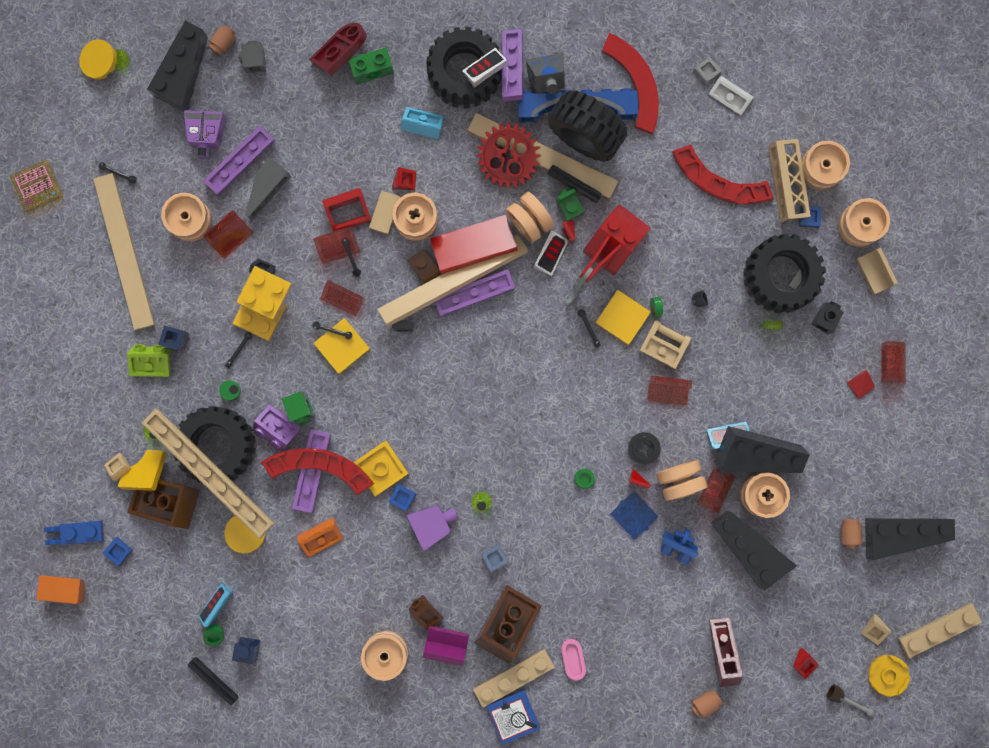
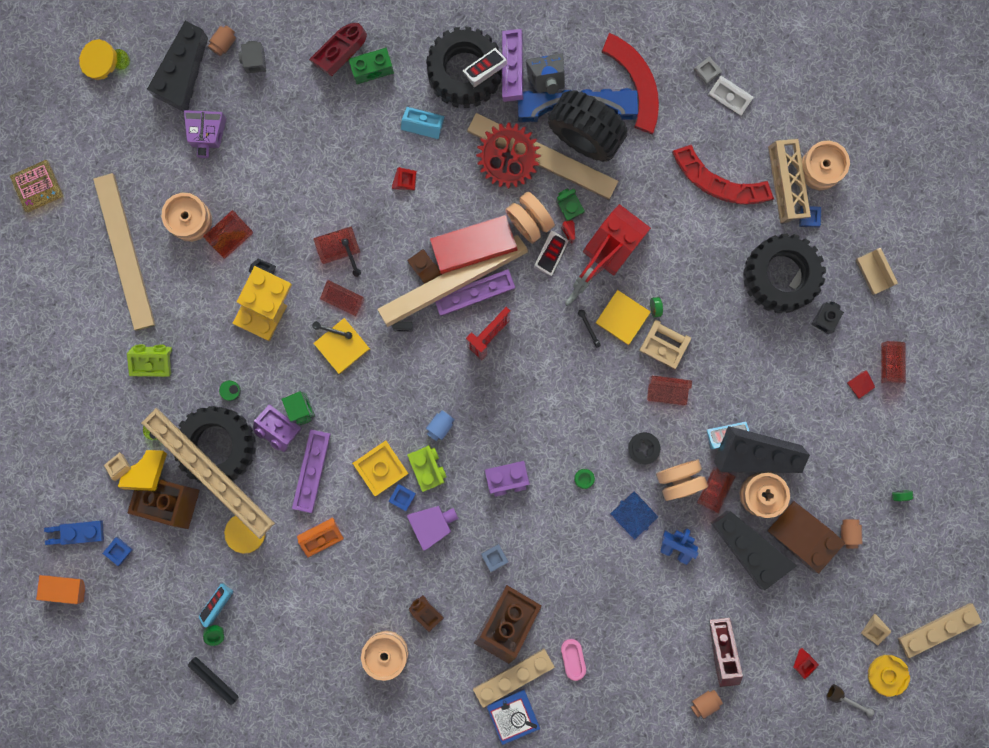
black hinge [98,162,137,183] -> none
dark blue brick [159,325,190,351] -> none
medium lavender plate [203,126,275,196] -> none
black hinge [225,332,252,368] -> none
dark blue brick [232,637,260,664] -> none
dark grey slope [245,157,291,221] -> none
red tile [261,448,374,495] -> none
red tile [322,188,371,233] -> none
tan tile [369,191,401,235] -> none
light nougat wheel [392,192,438,241] -> none
magenta panel [423,626,469,666] -> none
clear neon green tile [472,491,492,512] -> none
black axle [547,165,602,203] -> none
red slope [628,469,651,489] -> none
black hinge [692,290,708,307] -> none
clear neon green tile [763,321,783,330] -> none
light nougat wheel [838,198,890,247] -> none
black wedge [865,518,955,560] -> none
none -> lime bracket [407,445,447,492]
none -> medium blue brick [426,410,455,441]
none -> red fence [466,307,511,360]
none -> medium lavender bracket [485,461,530,497]
none -> reddish brown slope [767,501,845,574]
none -> green tile [892,490,914,502]

